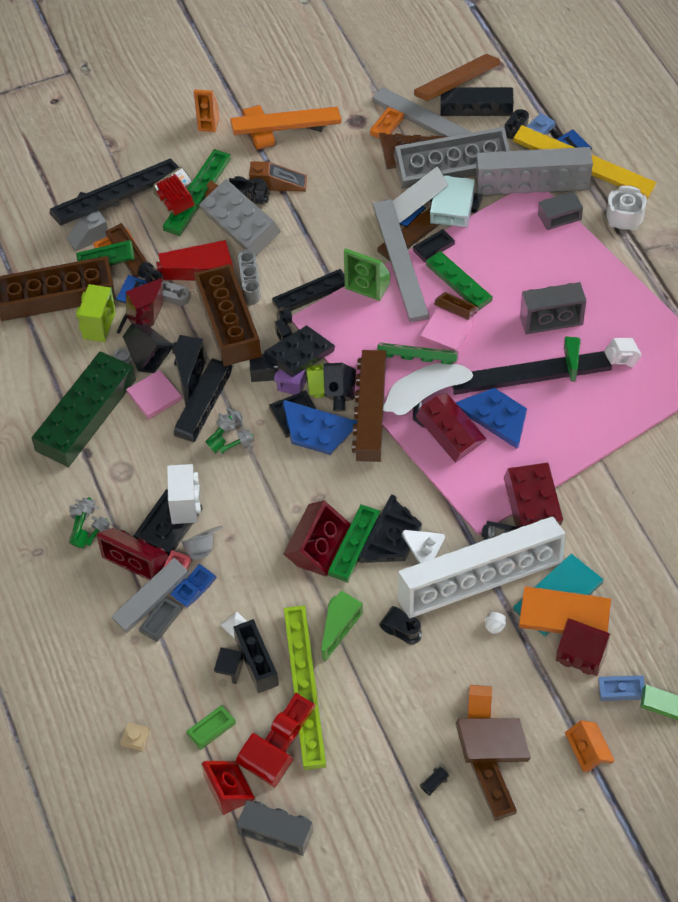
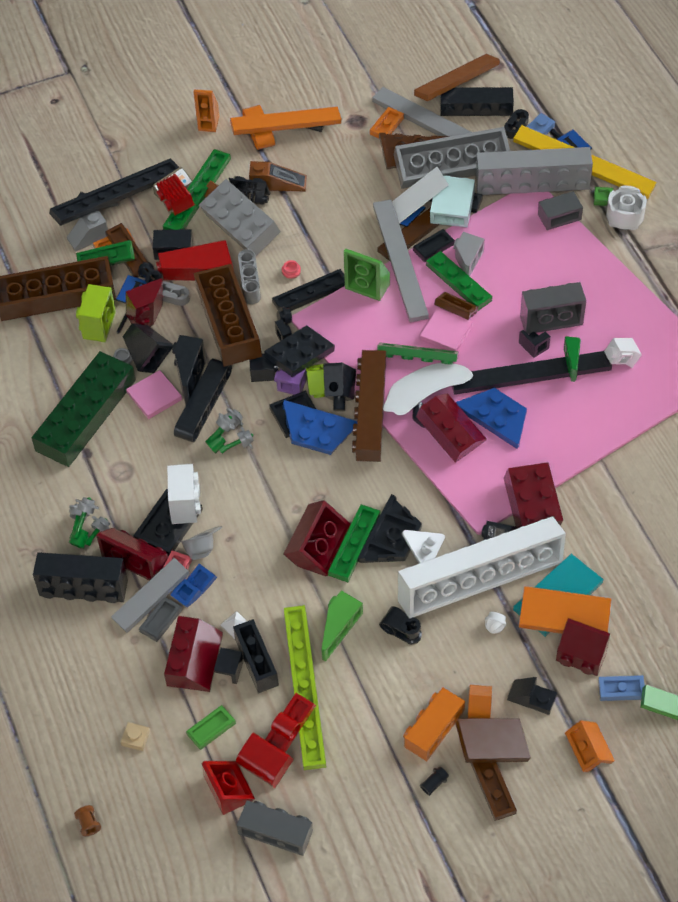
none -> black brick [33,552,128,603]
none -> dark orange bush [74,805,101,837]
none -> black brick [152,229,193,260]
none -> dark red slope [164,616,223,692]
none -> coral plate [282,260,301,278]
none -> orange brick [403,687,465,761]
none -> light grey slope [453,232,485,276]
none -> black slope [507,677,557,715]
none -> black panel [519,330,551,358]
none -> bright green tile [594,187,613,206]

